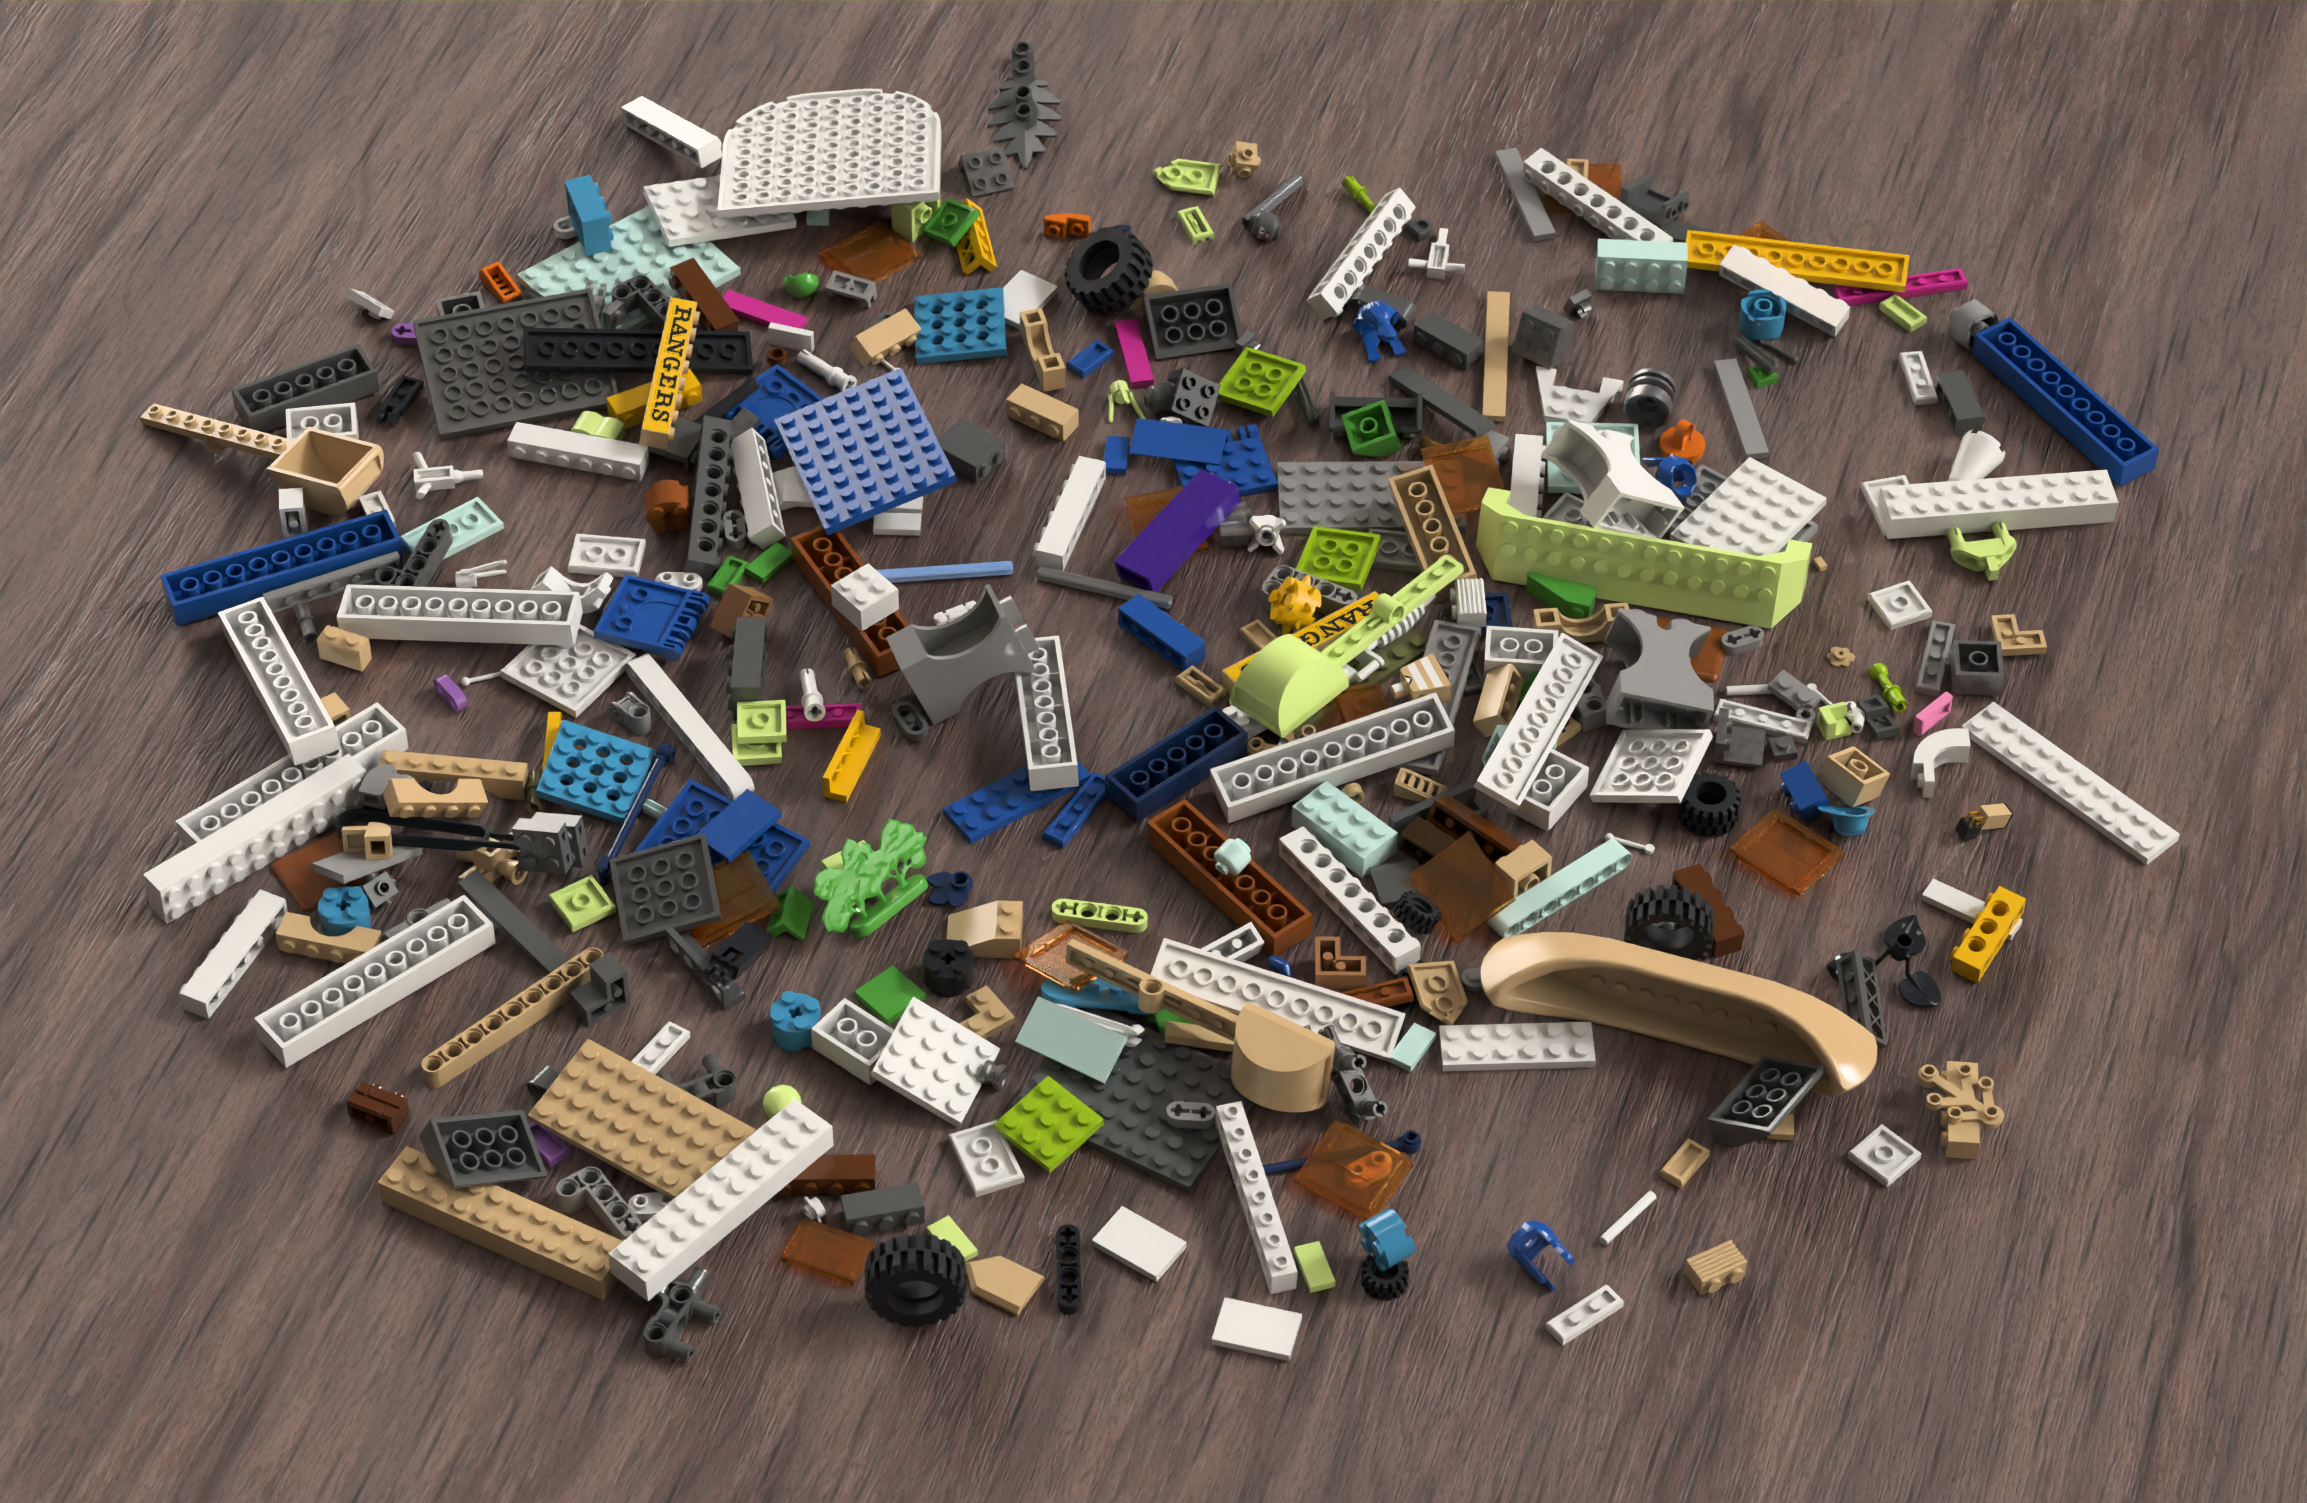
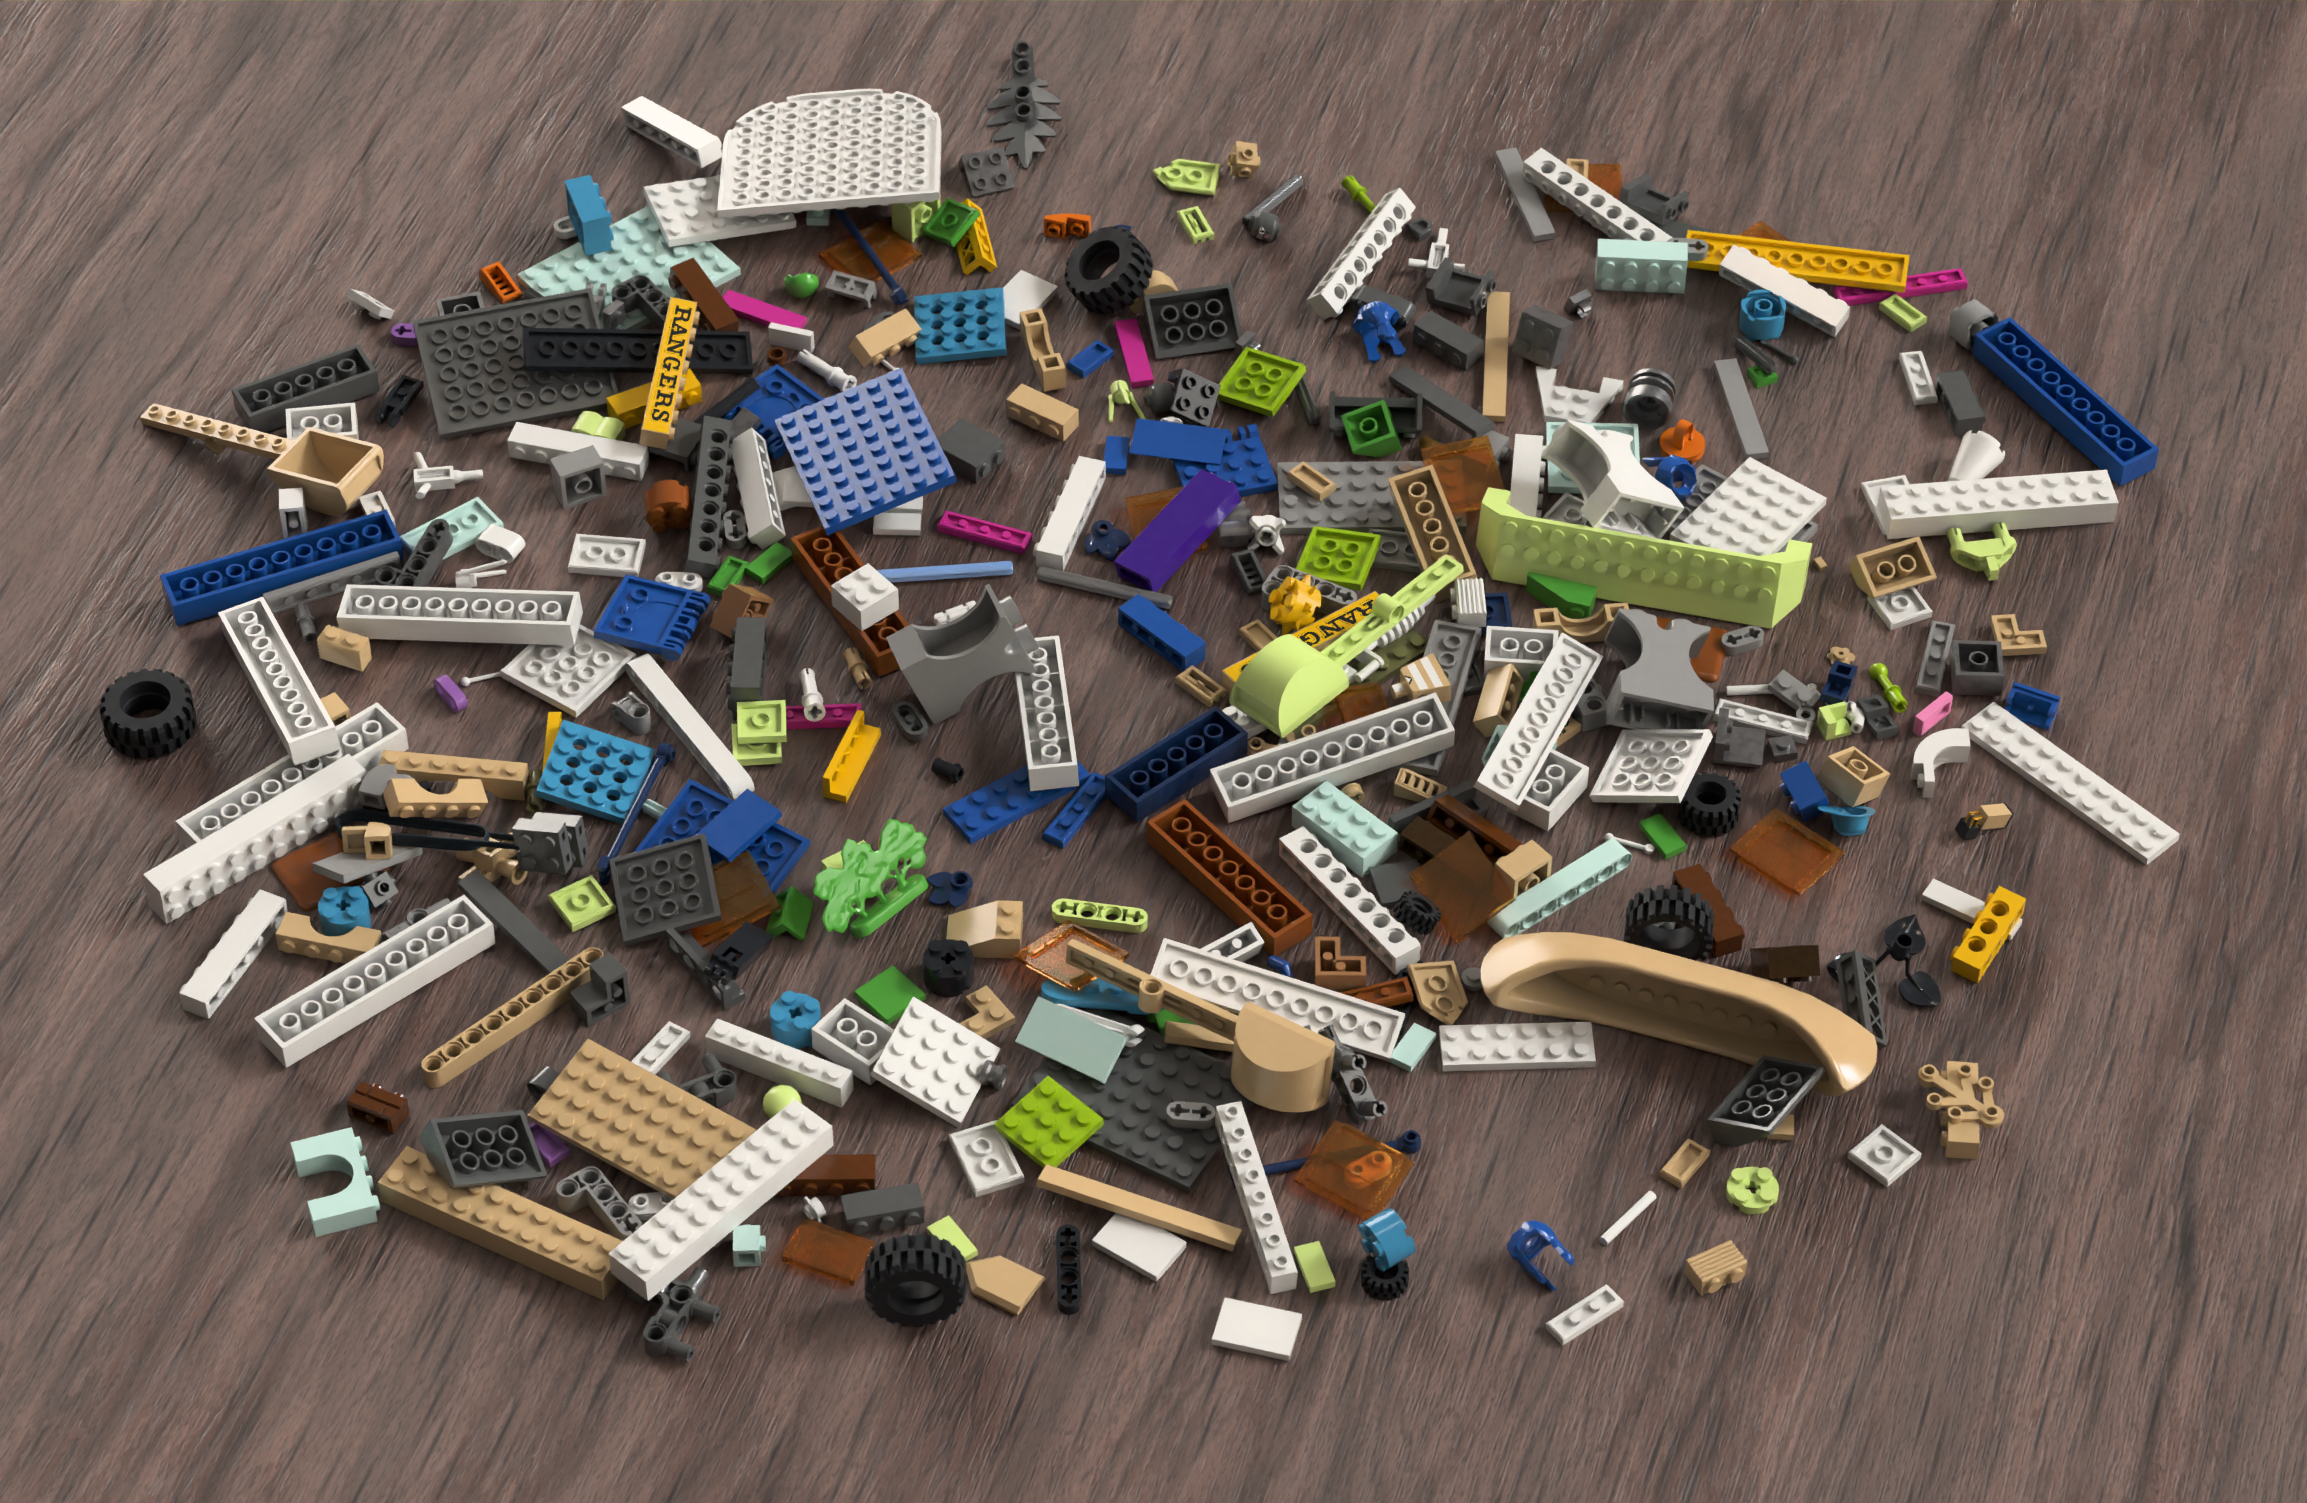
white arch [531,566,613,614] -> none
light aqua head [1214,838,1251,875] -> none
none -> black tyre [99,669,196,759]
none -> light aqua arch [291,1127,380,1237]
none -> white beam [475,524,525,563]
none -> light grey brick [550,445,607,510]
none -> white brick [705,1019,854,1108]
none -> light aqua brick [733,1224,766,1267]
none -> dark blue hinge [831,208,909,306]
none -> black pin [931,758,964,782]
none -> dark pink tile [937,510,1033,554]
none -> tan tile [1037,1164,1242,1252]
none -> dark blue plate [1084,520,1131,561]
none -> dark grey slope [1229,548,1267,595]
none -> tan tile [1287,461,1336,501]
none -> dark grey panel [1426,257,1496,316]
none -> bright green tile [1639,813,1687,860]
none -> light grey beam [1667,238,1708,261]
none -> yellowish green plate [1726,1167,1779,1214]
none -> dark brown brick [1750,945,1820,983]
none -> dark blue brick [1820,660,1858,705]
none -> tan slope [1848,536,1937,599]
none -> blue hinge [2005,682,2060,731]

